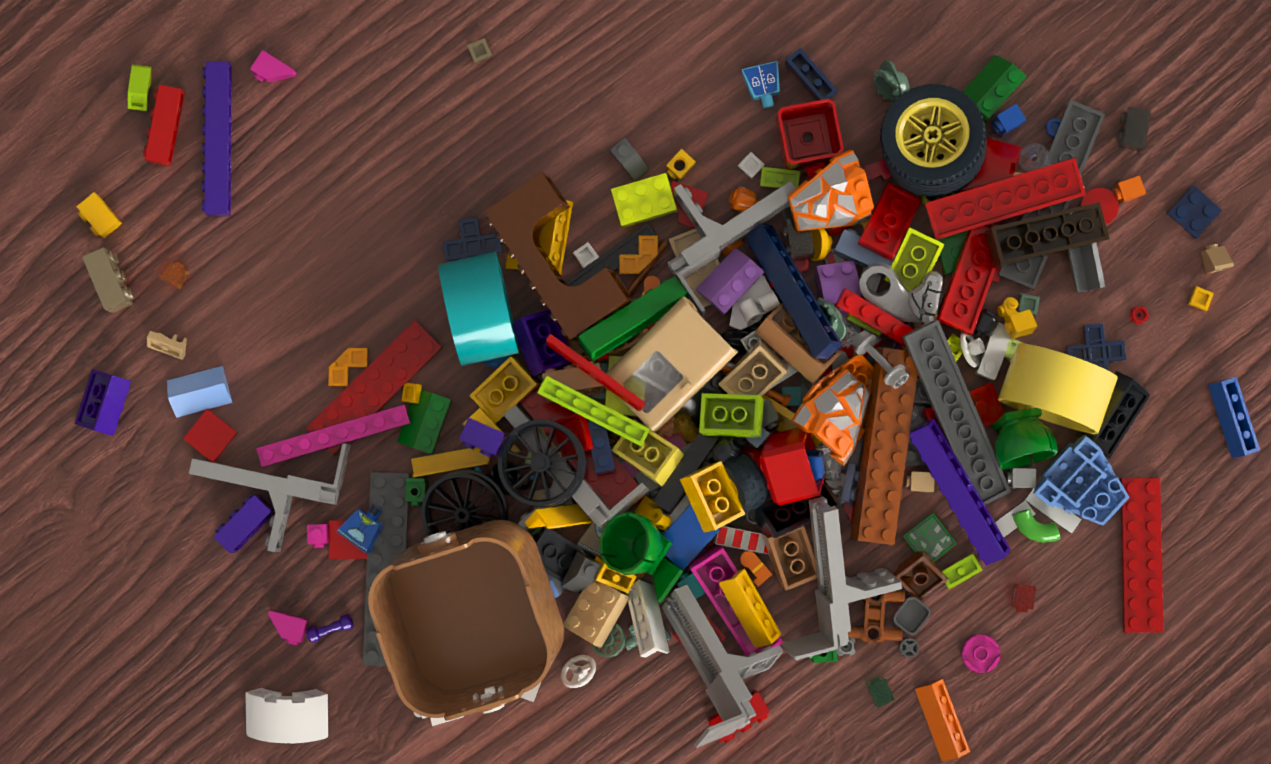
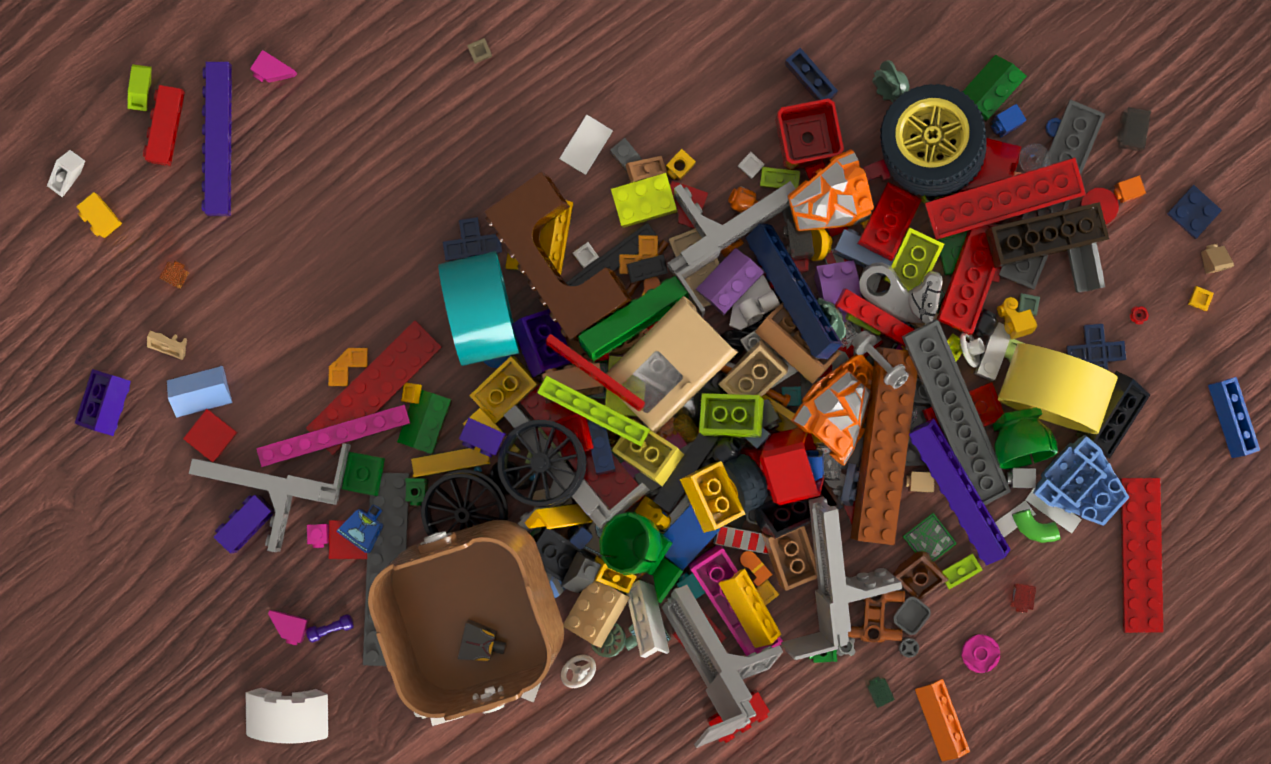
dark tan brick [82,247,134,313] -> none
torso [741,61,780,109] -> none
none -> white slope [47,150,85,197]
none -> green tile [341,452,385,496]
none -> dark grey torso [458,619,506,661]
none -> white sticker [559,115,613,175]
none -> dark blue slope [567,524,593,550]
none -> medium nougat plate [625,156,667,183]
none -> black plate [626,254,668,283]
none -> yellow tile [756,579,779,606]

